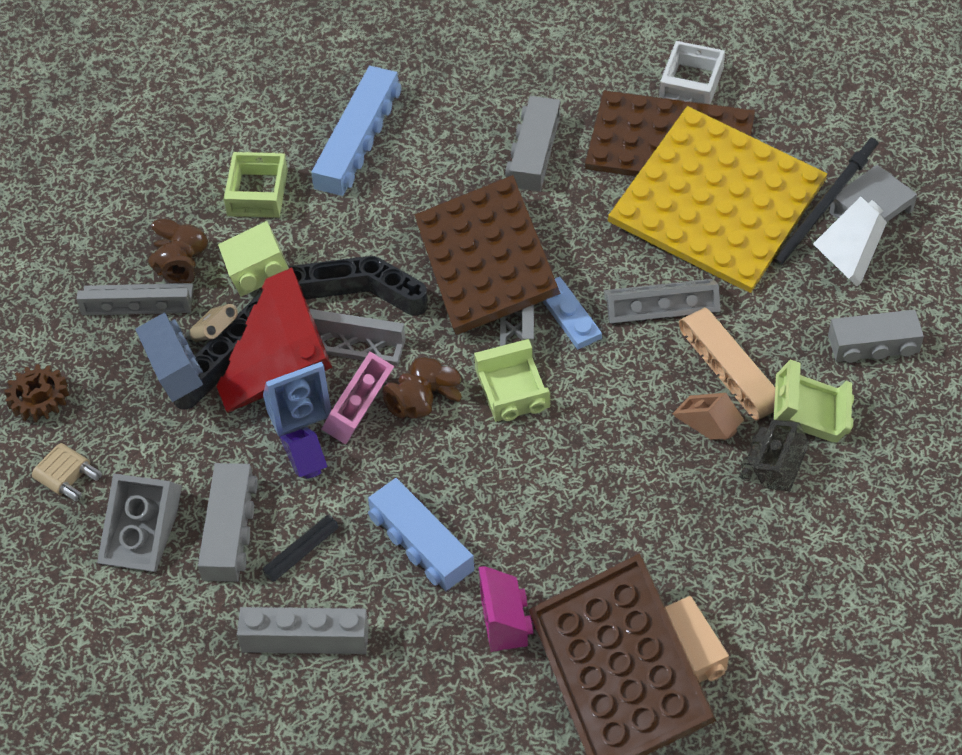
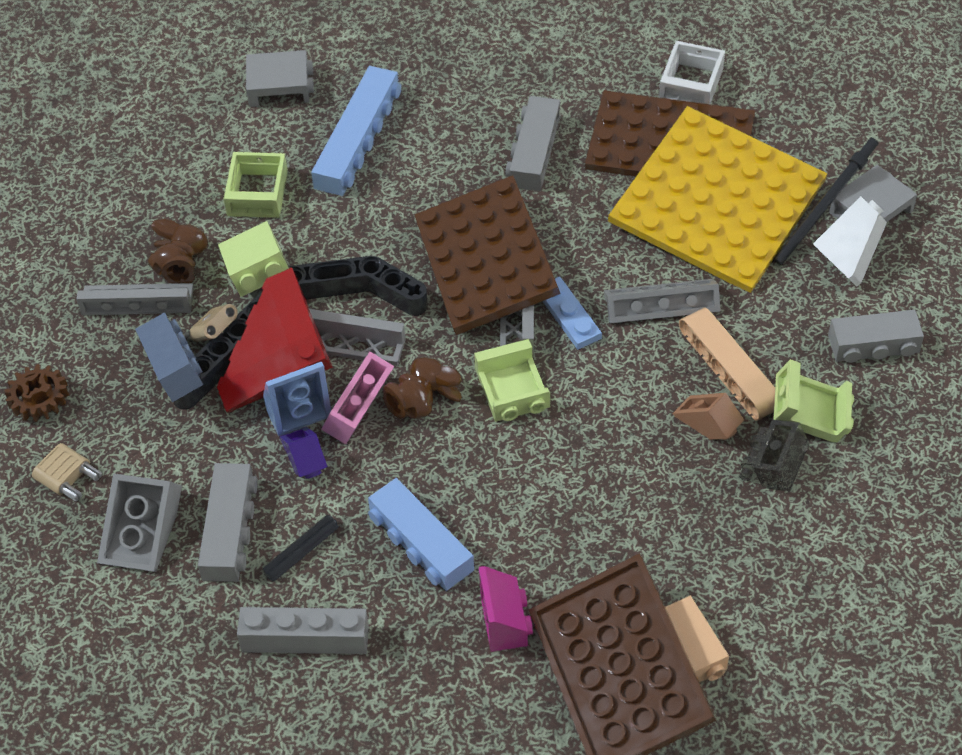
none -> light grey panel [246,50,314,107]

